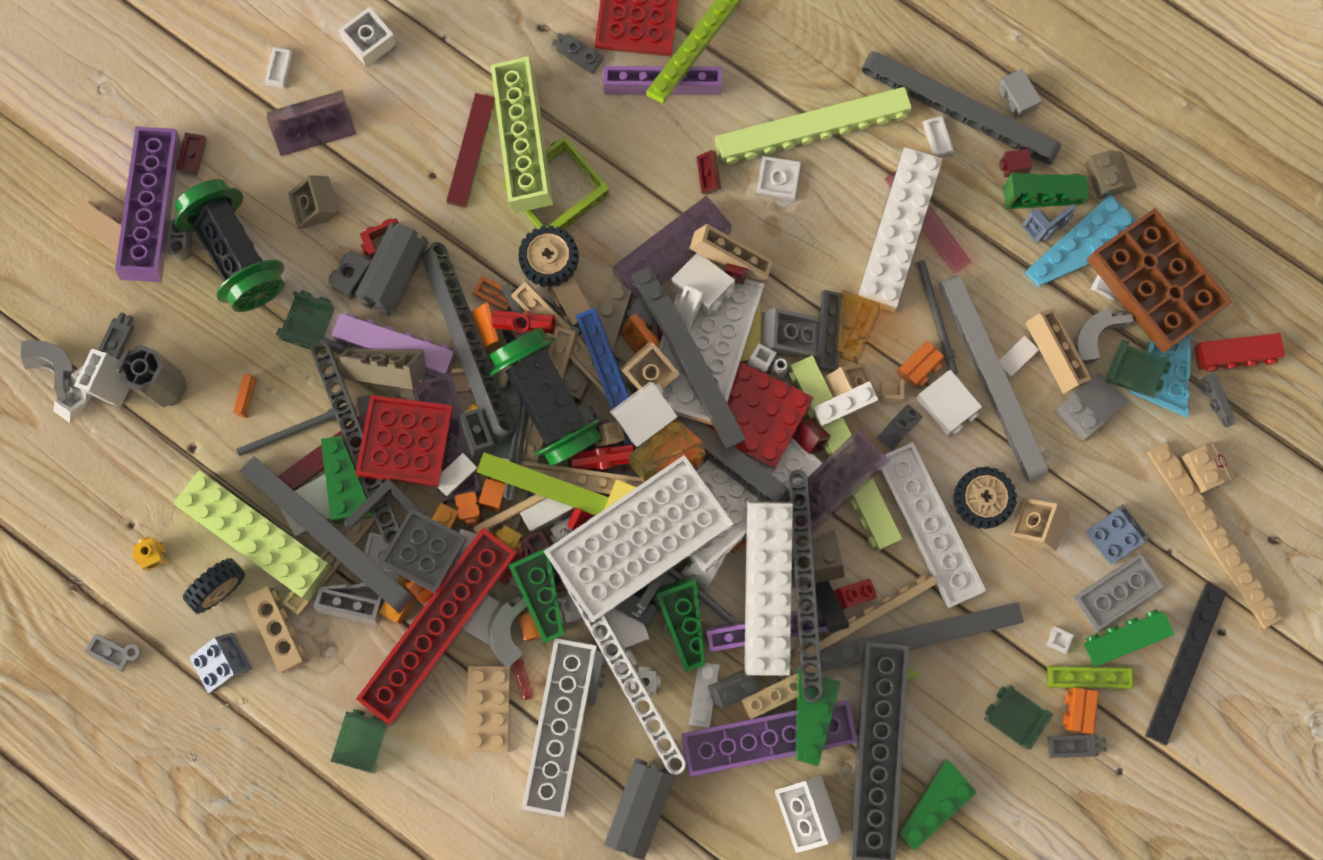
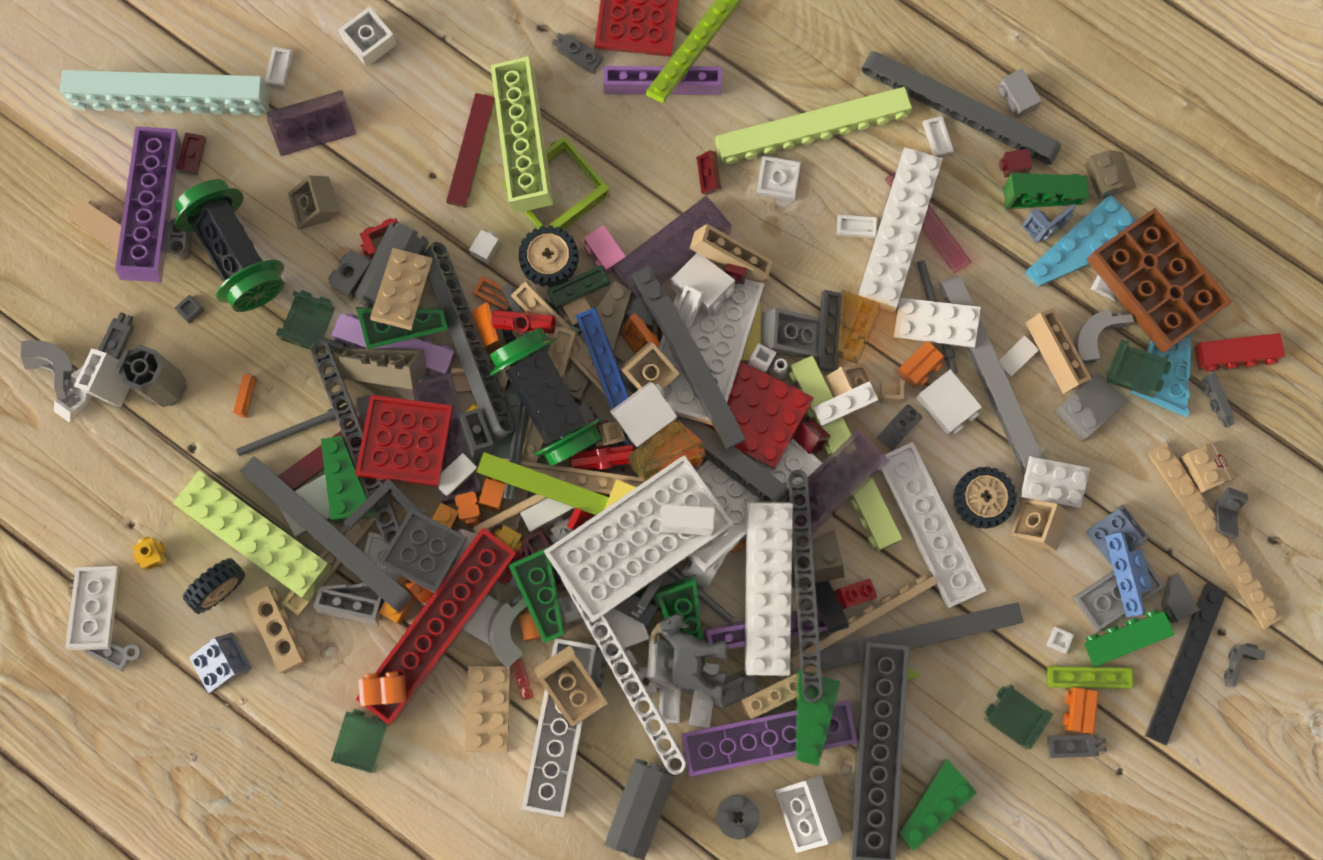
none -> light aqua brick [60,70,270,116]
none -> white plate [65,566,120,650]
none -> dark grey tile [174,295,204,323]
none -> green wedge [356,307,448,350]
none -> orange brick [359,671,406,706]
none -> tan plate [371,248,433,330]
none -> white brick [469,230,500,265]
none -> tan slope [535,645,608,727]
none -> dark green tile [547,265,610,309]
none -> bright pink brick [583,225,626,275]
none -> white plate [647,637,678,690]
none -> dark grey animal [651,613,728,699]
none -> white brick [659,504,718,536]
none -> white tile [659,685,681,724]
none -> dark grey brick [716,795,760,839]
none -> white tile [836,215,877,238]
none -> white plate [894,298,981,348]
none -> white plate [1020,456,1090,508]
none -> medium blue bracket [1105,532,1153,617]
none -> dark grey slope [1161,573,1200,623]
none -> dark grey bracket [1216,487,1248,539]
none -> dark grey bracket [1224,643,1265,687]

